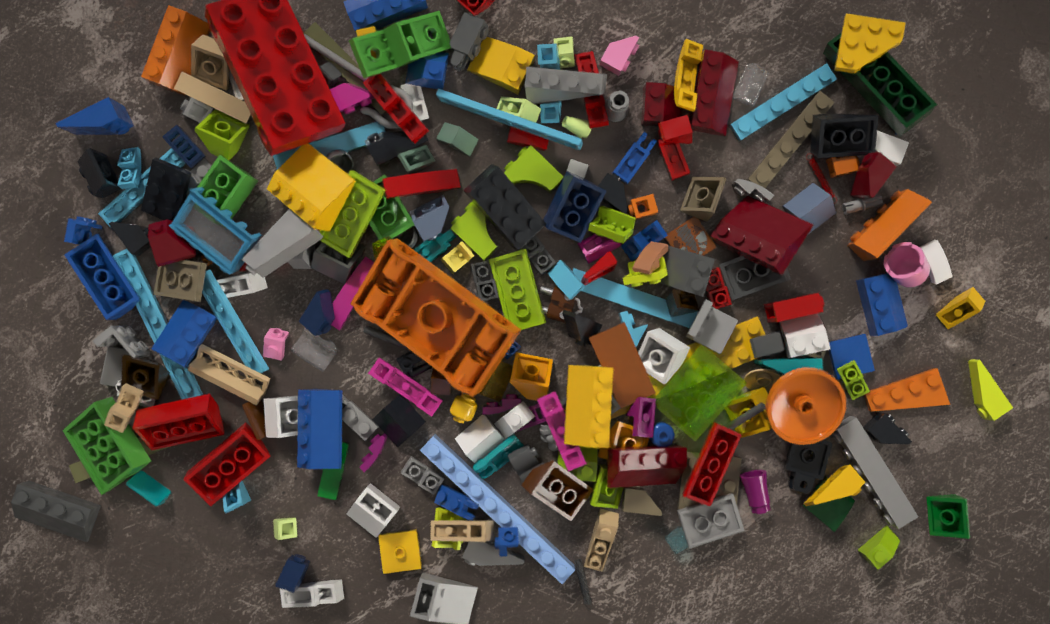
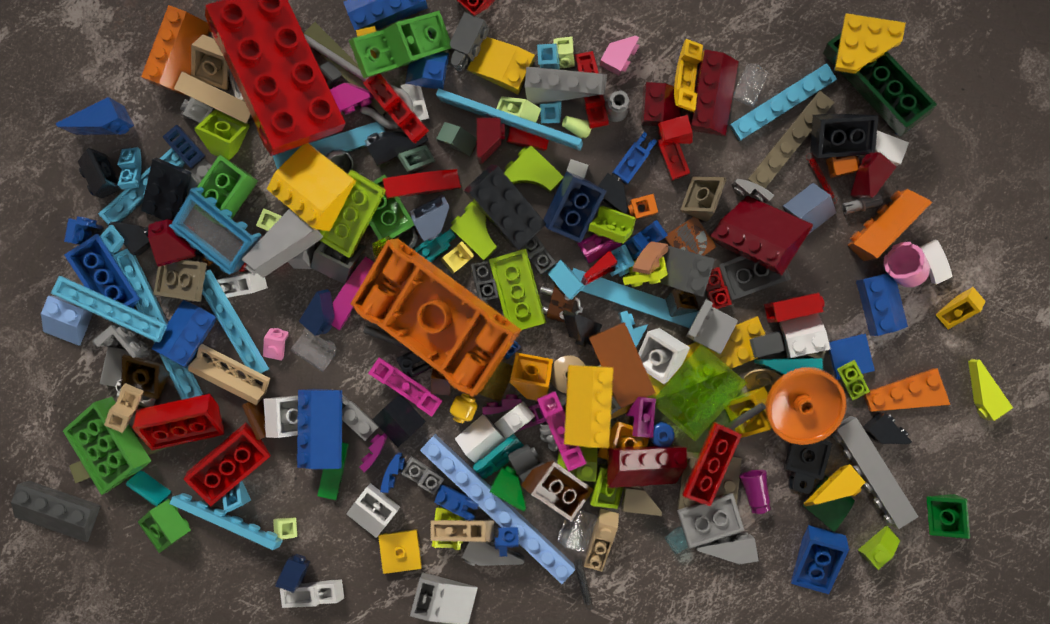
none -> light blue slope [41,296,93,346]
none -> medium azure tile [51,276,168,342]
none -> medium azure slope [100,225,124,256]
none -> bright green slope [138,499,191,553]
none -> medium azure plate [170,493,283,550]
none -> yellowish green bracket [256,208,282,231]
none -> blue slope [380,452,405,493]
none -> dark red slope [477,118,505,164]
none -> green slope [490,466,526,511]
none -> tan dish [550,356,586,393]
none -> clear bracket [558,510,598,553]
none -> medium azure bracket [610,245,634,277]
none -> light grey slope [695,532,759,564]
none -> blue slope [791,525,849,594]

